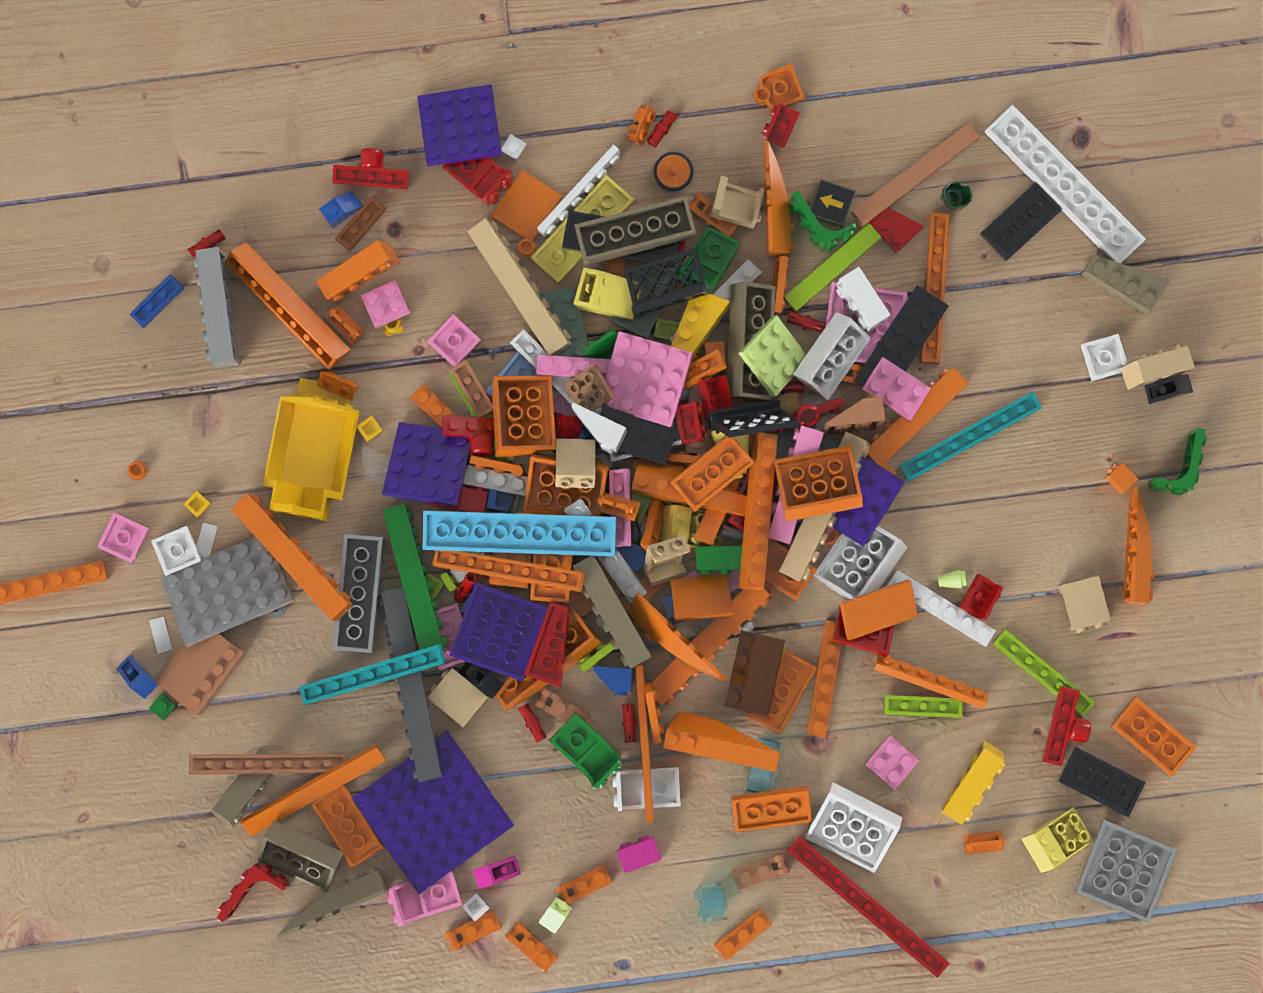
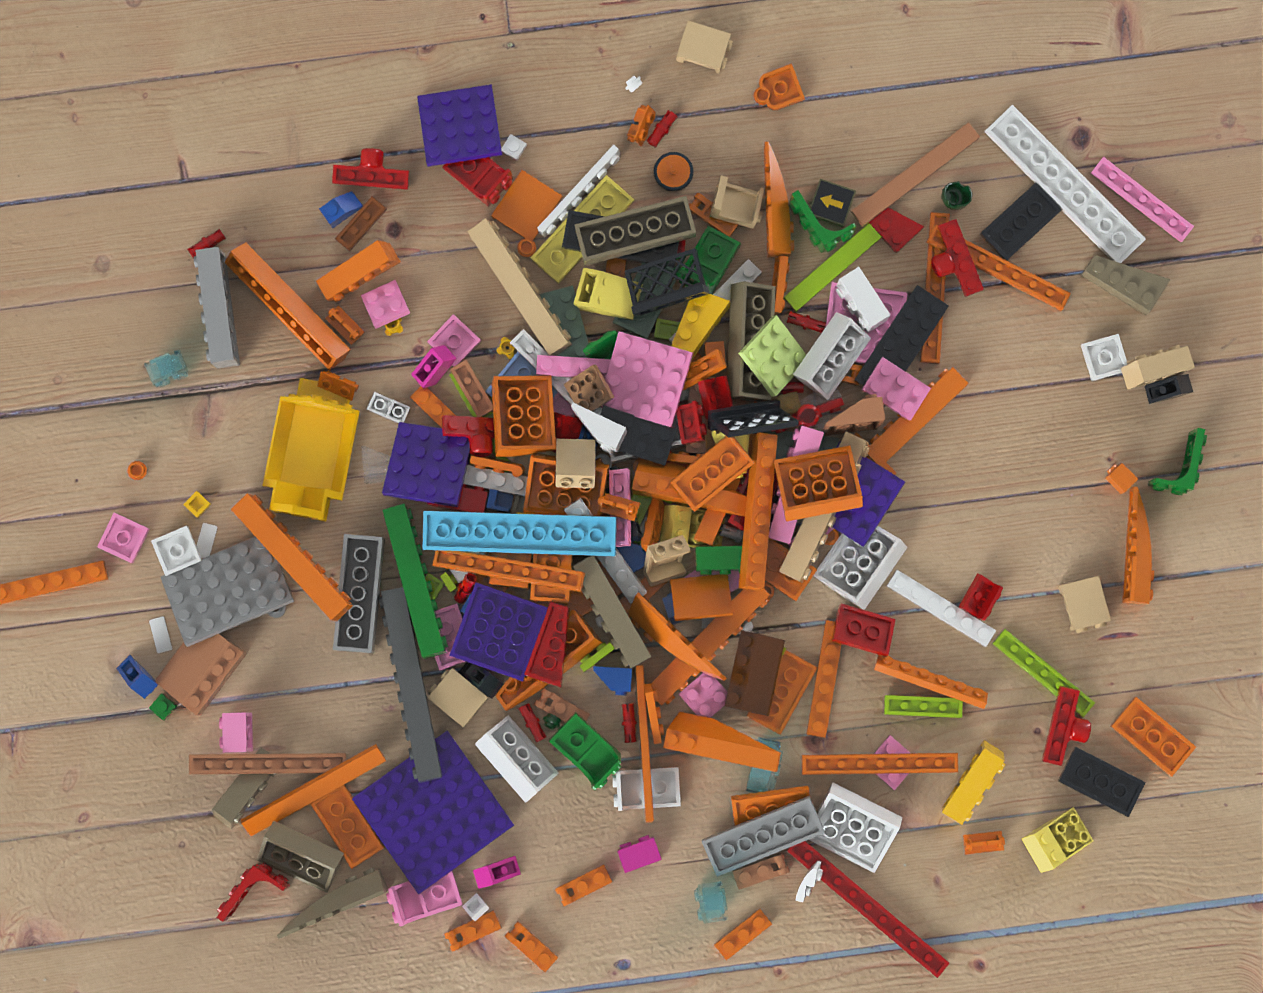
blue tile [130,274,185,328] -> none
teal plate [299,645,446,705] -> none
yellow plate [357,415,383,442] -> none
yellowish green brick [539,897,572,933] -> none
red bracket [762,103,800,148] -> none
orange tile [840,579,918,640] -> none
teal plate [899,391,1042,482] -> none
yellowish green cone [938,569,967,588] -> none
light grey plate [1075,820,1177,923] -> none
none -> clear light blue brick [144,350,189,388]
none -> bright pink brick [219,713,253,753]
none -> white slope [366,392,410,423]
none -> dark pink brick [411,345,457,388]
none -> white slope [475,715,559,803]
none -> yellow plate [496,337,515,359]
none -> dark green plate [542,713,561,730]
none -> white plate [625,76,643,92]
none -> tan panel [676,21,733,74]
none -> bright pink plate [679,673,728,718]
none -> light grey plate [702,796,825,877]
none -> white slope [796,861,823,902]
none -> orange tile [802,753,958,775]
none -> orange tile [926,225,1071,311]
none -> red plate [931,219,984,297]
none -> bright pink plate [1091,157,1194,242]

